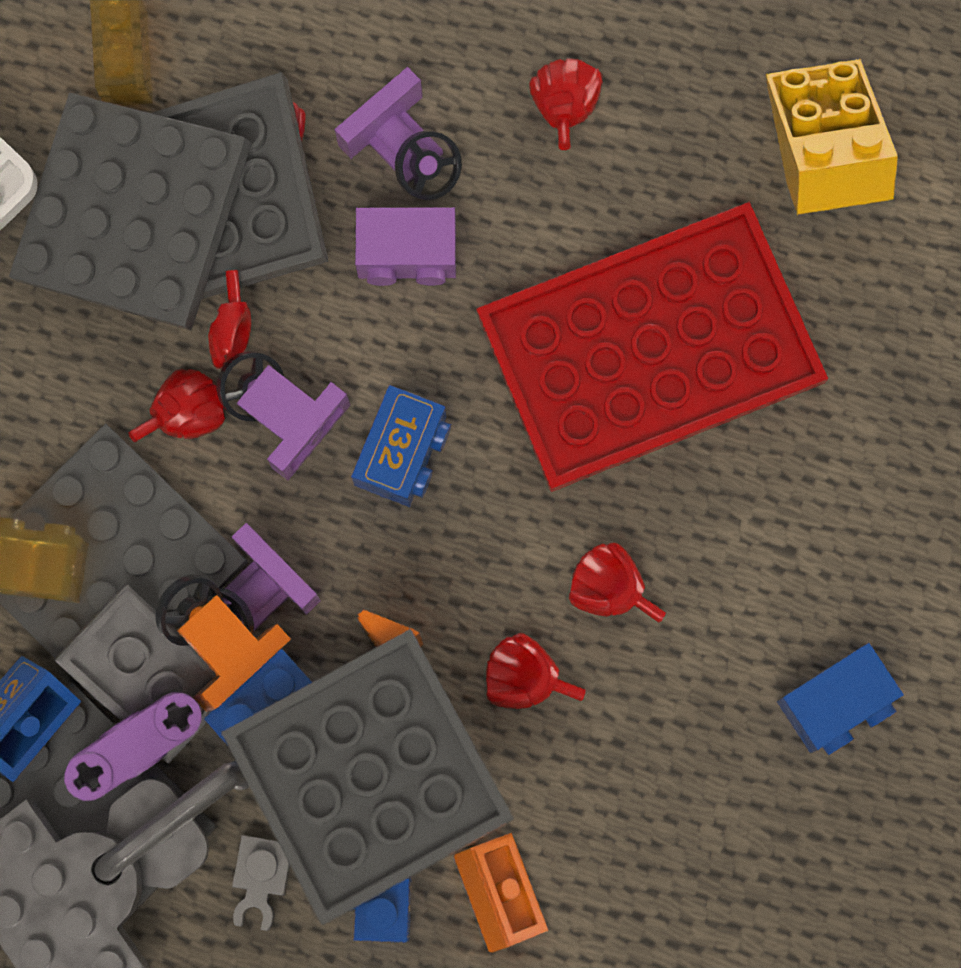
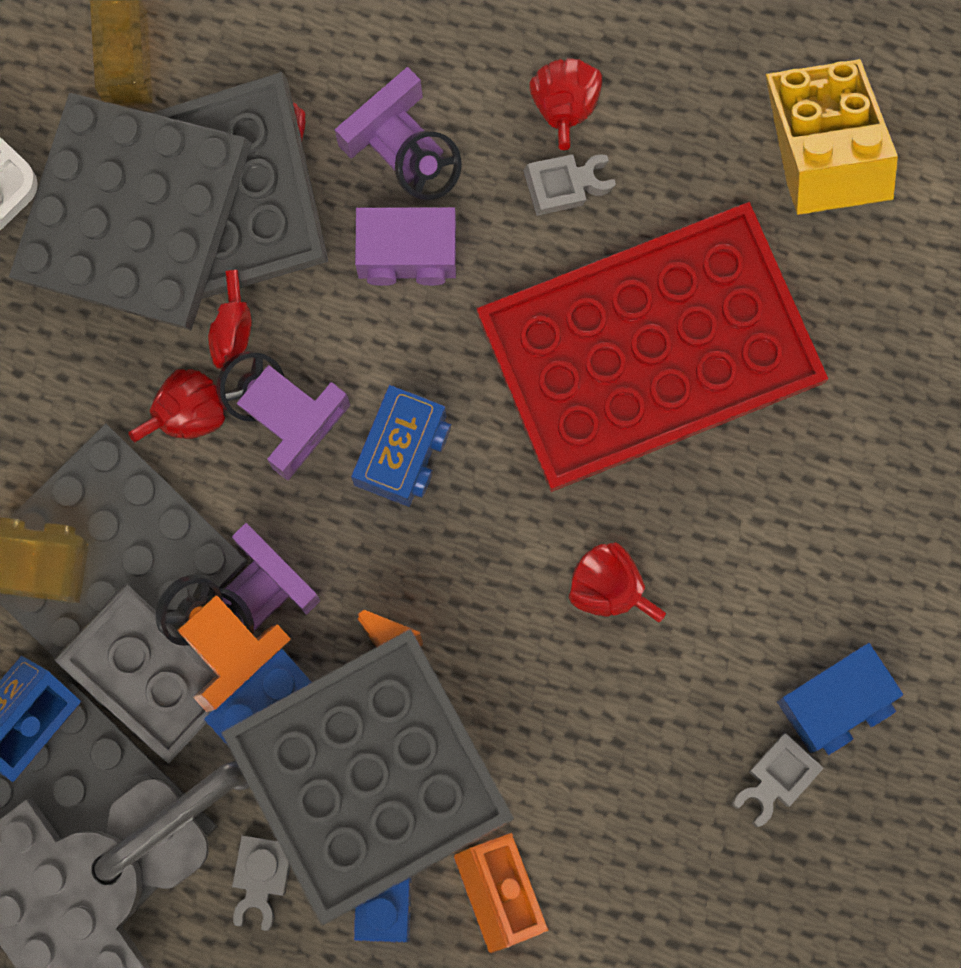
medium lavender piece [65,692,201,801] -> none
red piece [485,633,586,709] -> none
none -> light grey plate [523,154,616,216]
none -> light grey plate [732,733,824,827]

